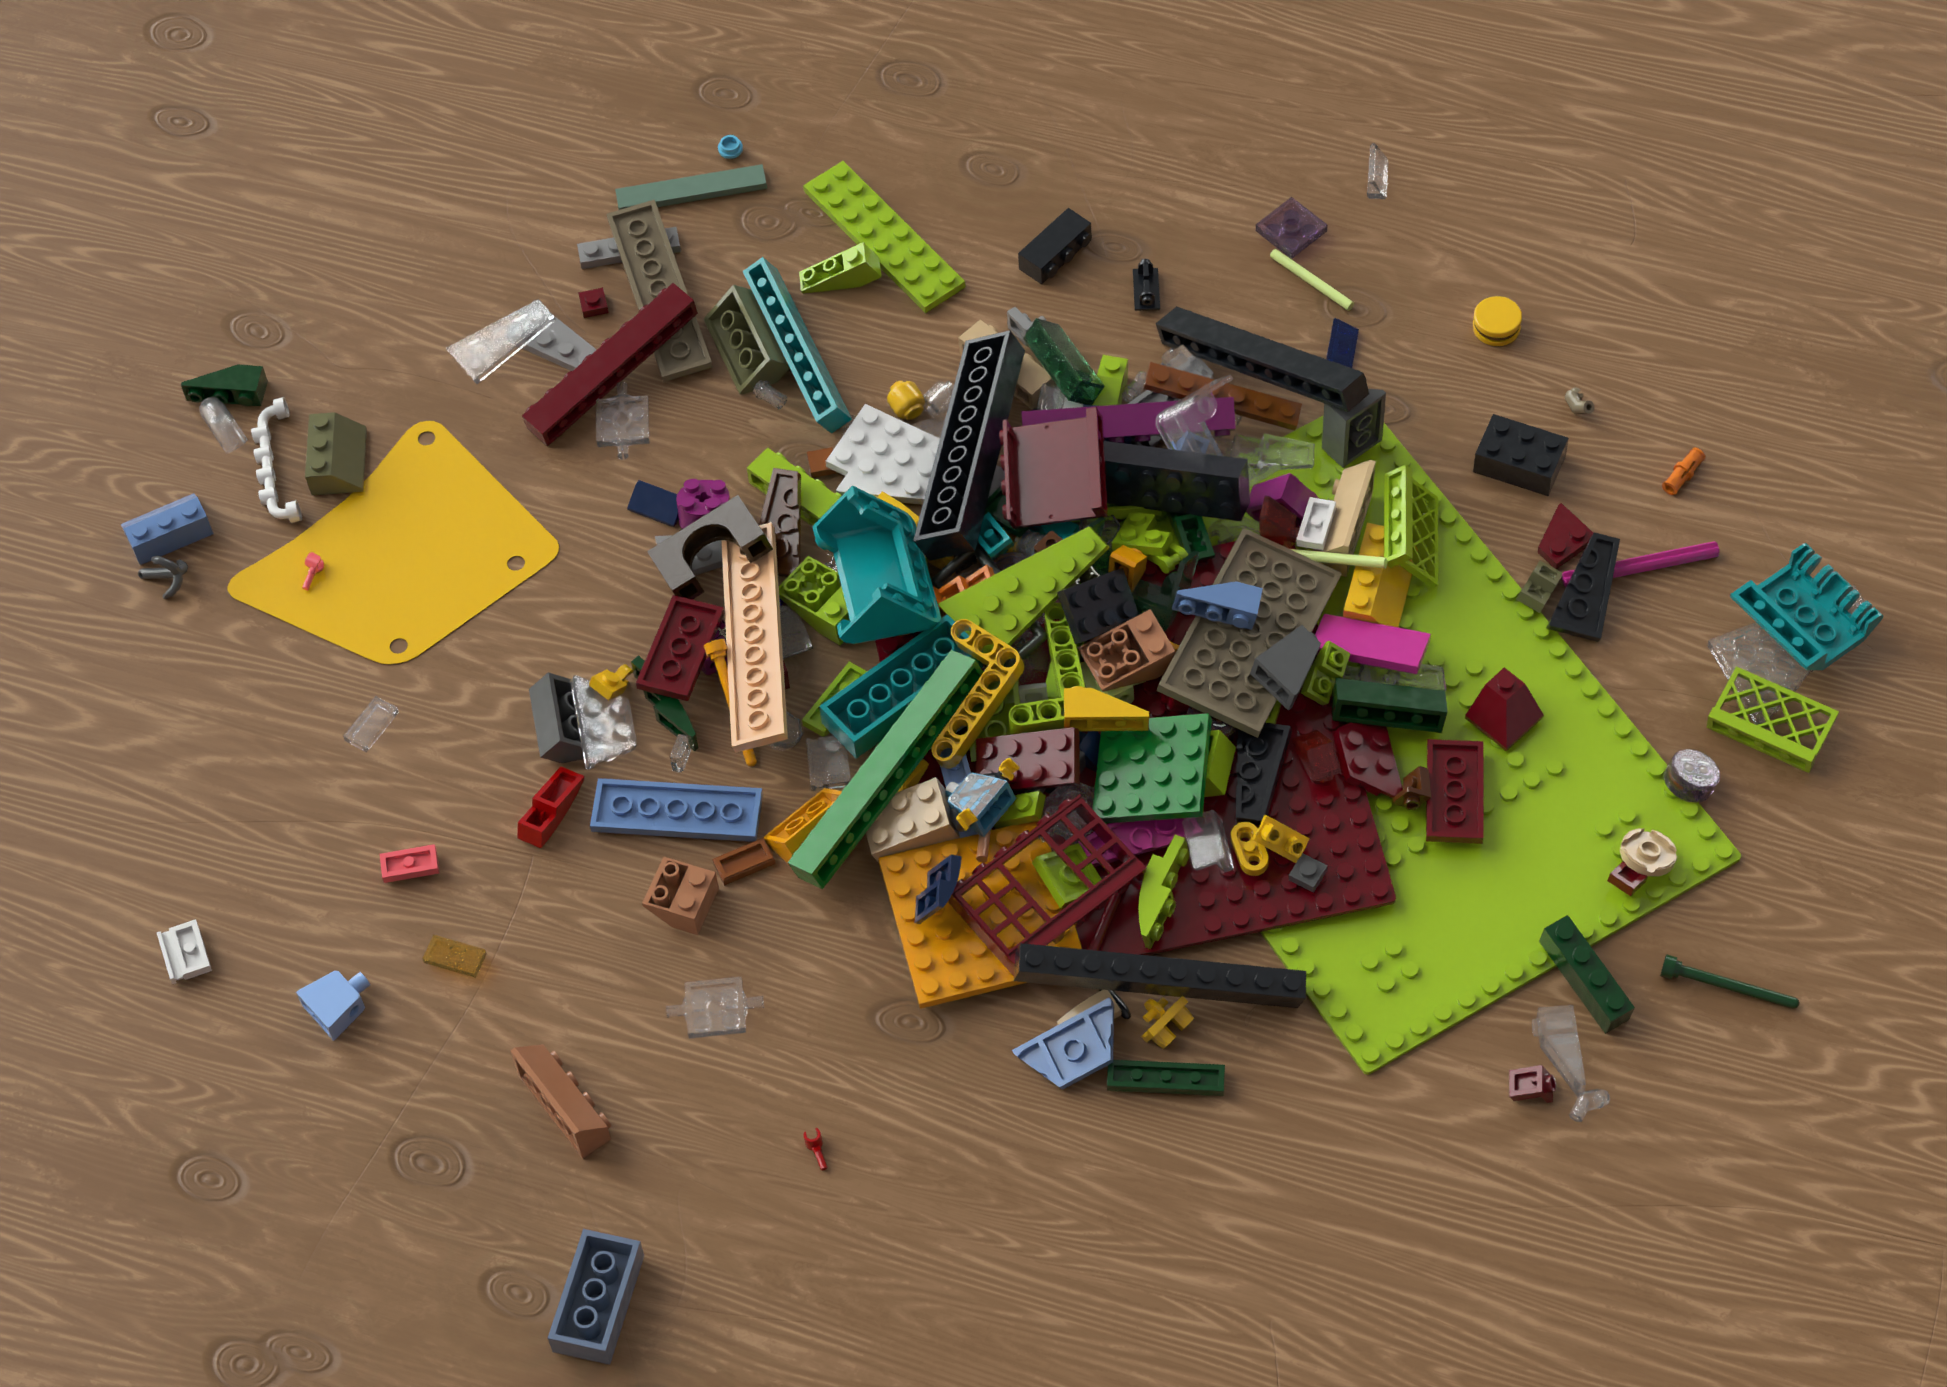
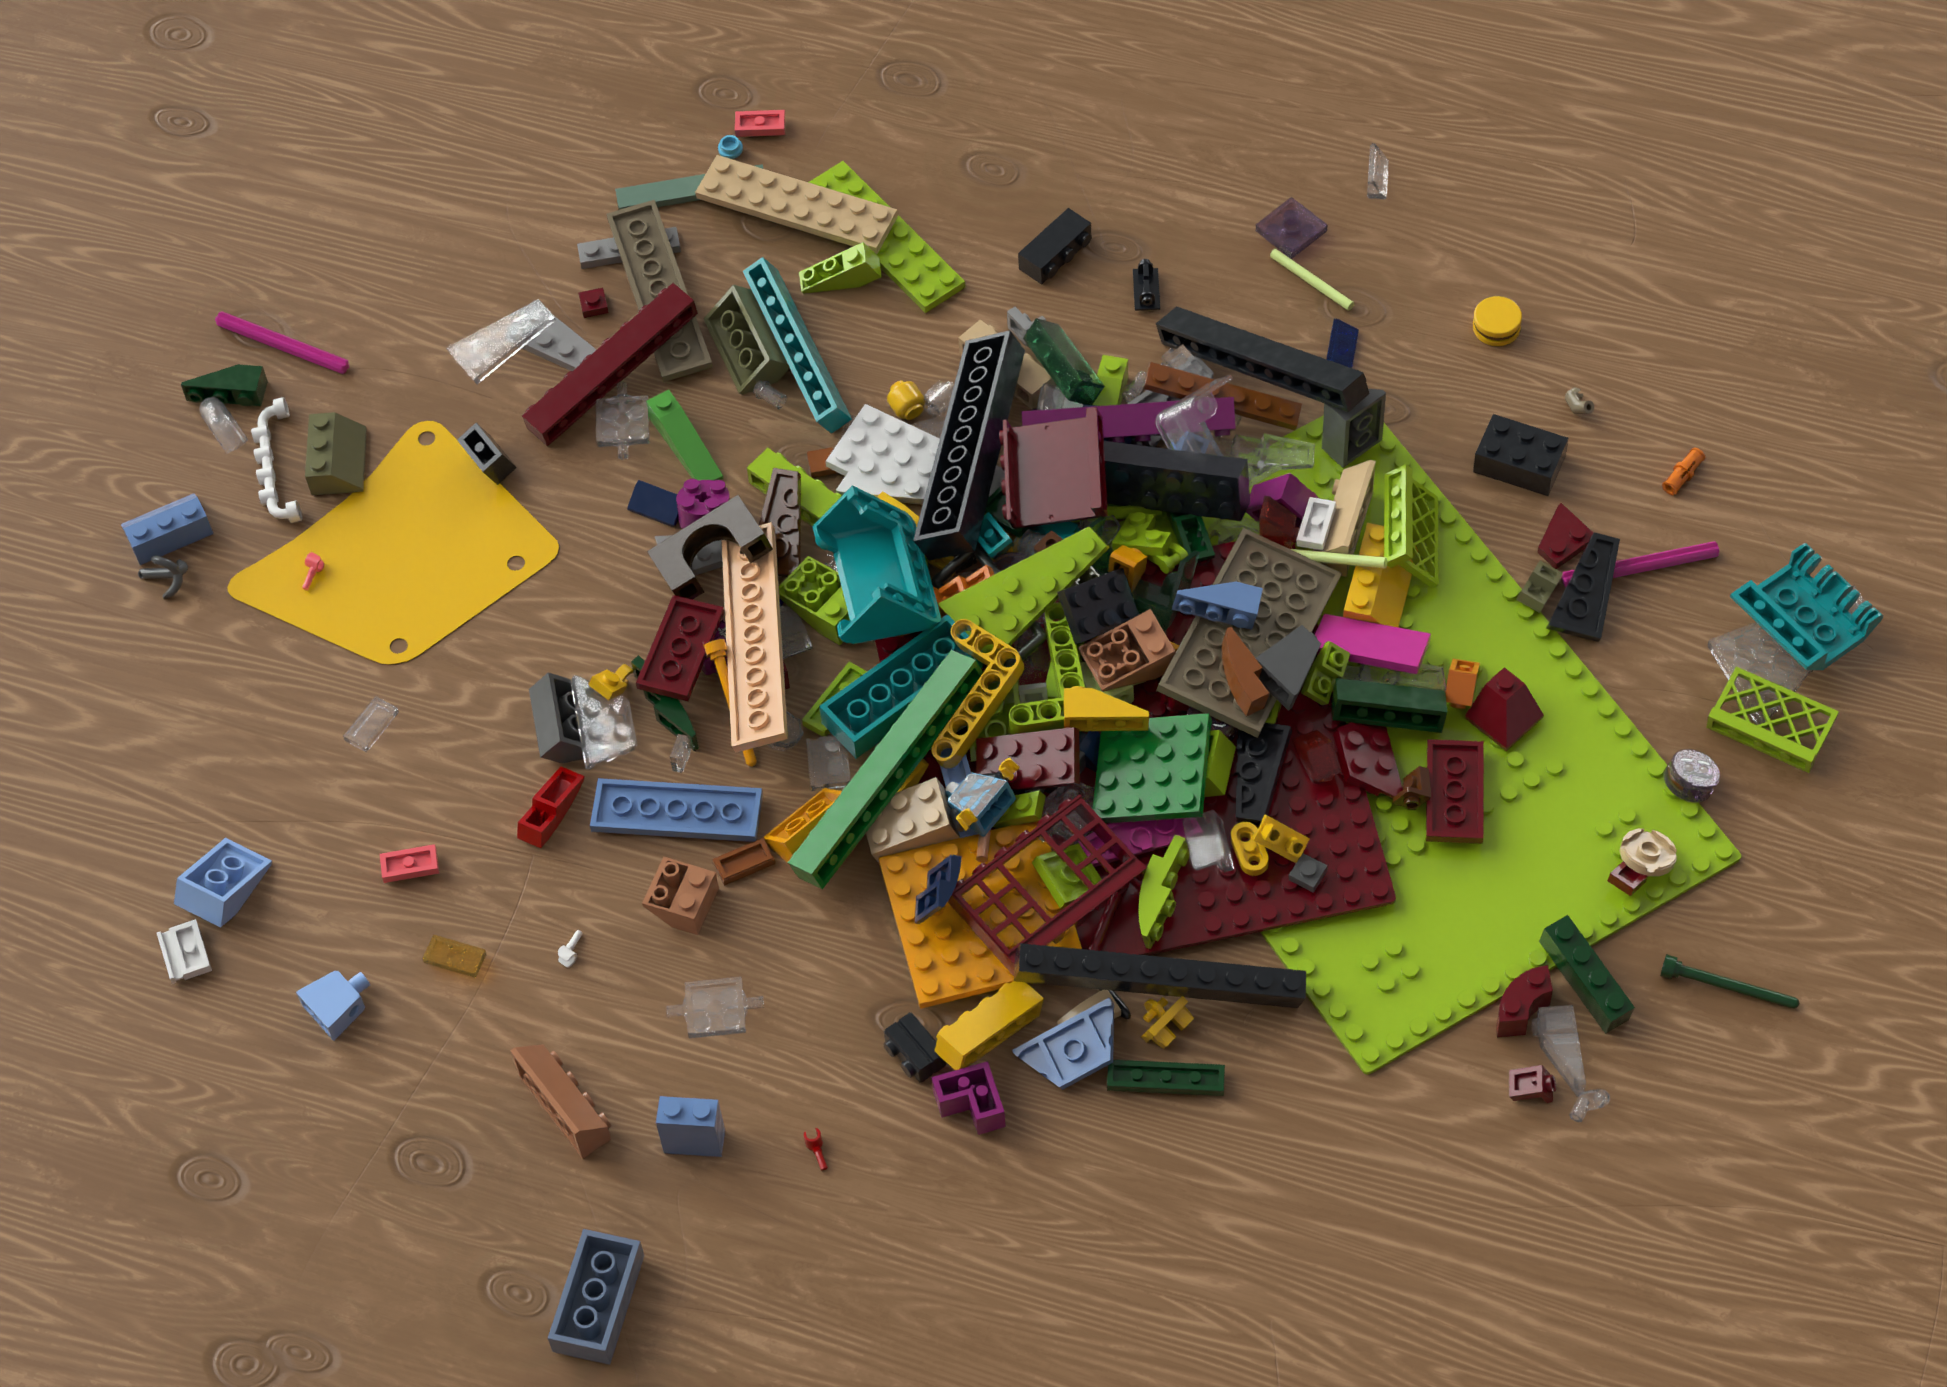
none -> light blue slope [174,838,272,928]
none -> dark pink axle [215,311,349,374]
none -> black brick [457,423,517,485]
none -> white hand [558,930,583,968]
none -> bright green slope [646,390,723,480]
none -> medium blue brick [656,1096,725,1157]
none -> tan plate [695,155,898,254]
none -> coral plate [735,110,785,137]
none -> black brick [883,1012,947,1083]
none -> magenta brick [932,1061,1006,1135]
none -> yellow brick [934,981,1044,1070]
none -> dark orange slope [1222,627,1269,717]
none -> orange slope [1445,658,1480,709]
none -> dark red brick [1496,965,1553,1038]

